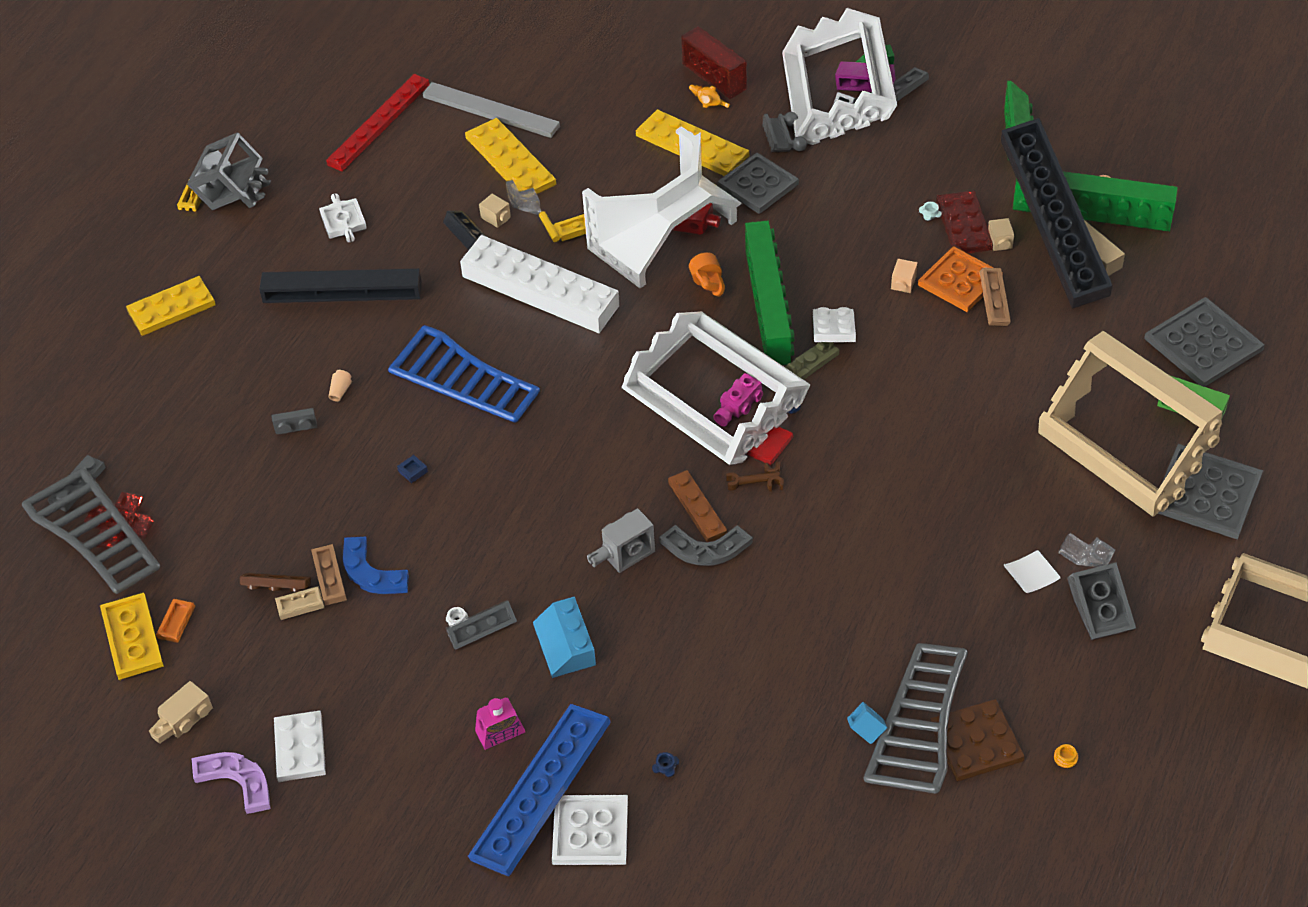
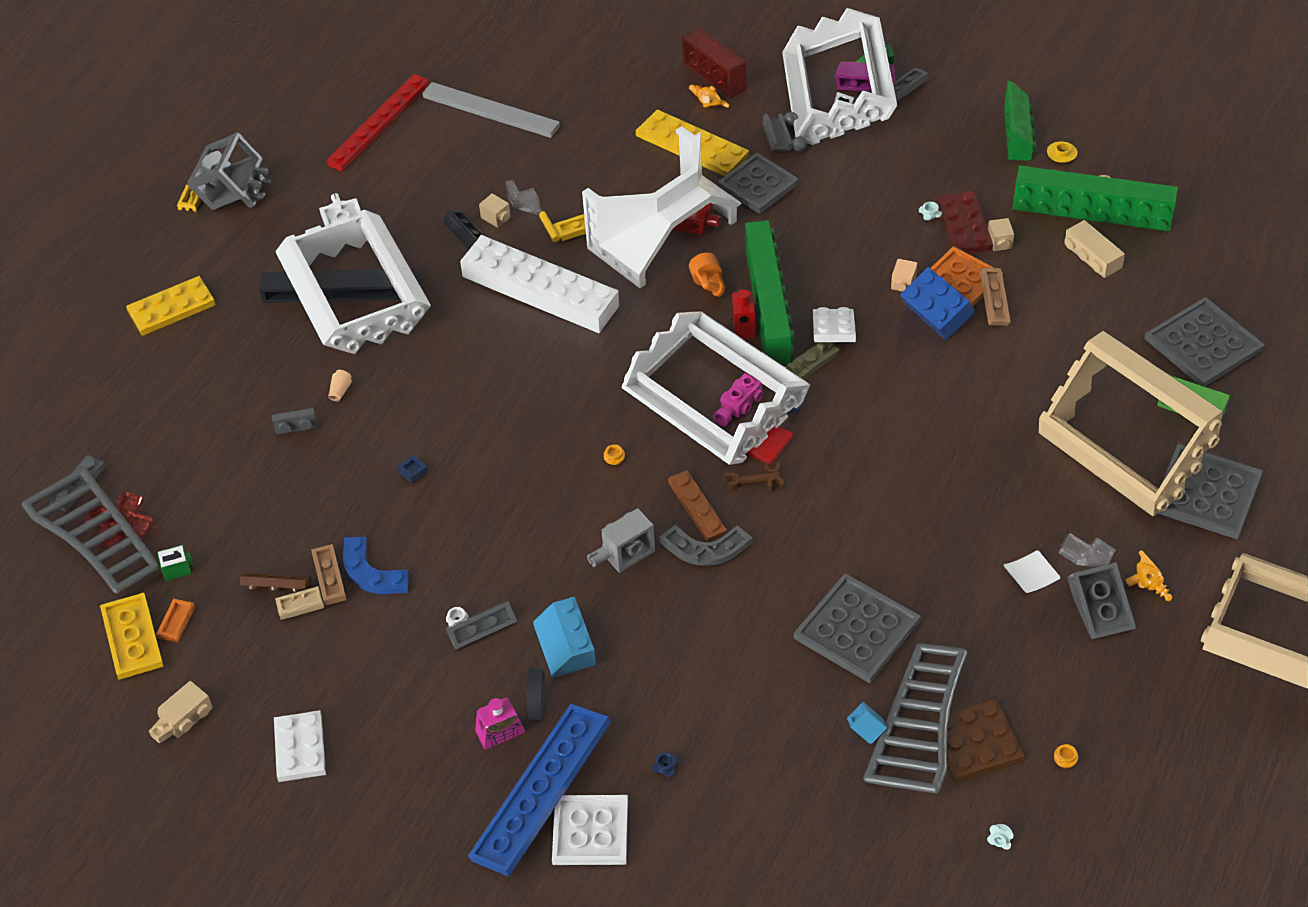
lavender plate [192,752,271,814] -> none
blue bar [388,325,540,423] -> none
yellow plate [465,118,557,200] -> none
black brick [1001,118,1113,309] -> none
none -> brick [157,545,193,581]
none -> white door [276,210,431,354]
none -> black tyre [527,668,546,720]
none -> light orange plate [604,445,625,465]
none -> red torso [732,289,755,339]
none -> dark grey plate [793,573,921,683]
none -> blue brick [900,267,975,340]
none -> light aqua plate [987,824,1014,849]
none -> yellow piece [1047,141,1077,163]
none -> light orange piece [1125,551,1173,601]

